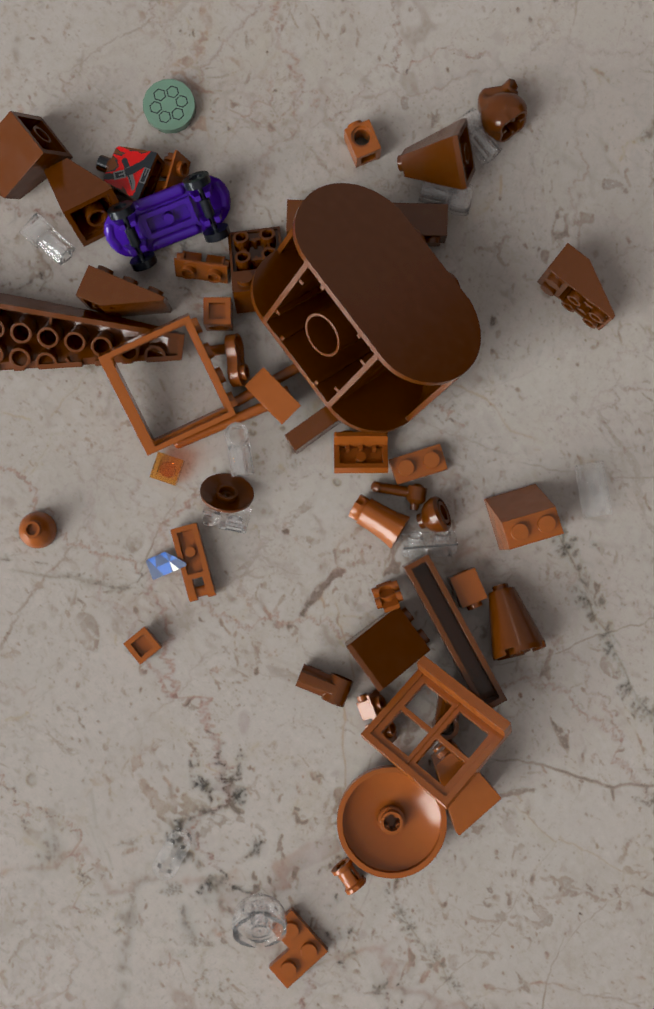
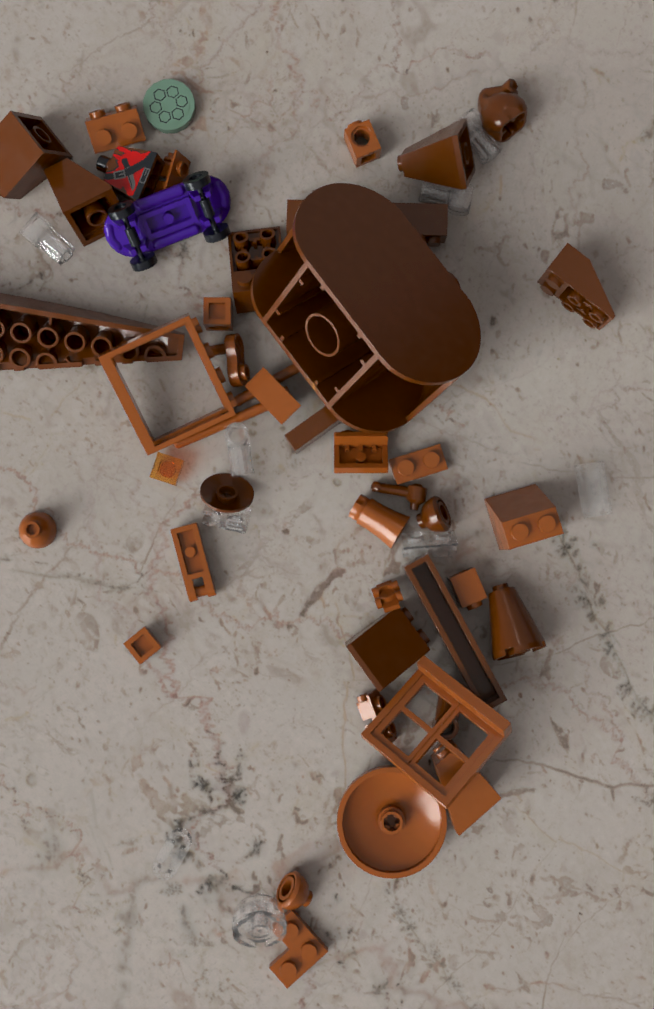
reddish brown slope [76,265,172,317] -> none
sticker [146,552,187,580] -> none
dark orange hinge [174,250,230,284] -> none
reddish brown piece [295,663,353,707] -> none
dark orange bush [331,857,366,895] -> none
none -> dark orange bracket [85,102,146,154]
none -> dark orange brick [276,871,313,910]

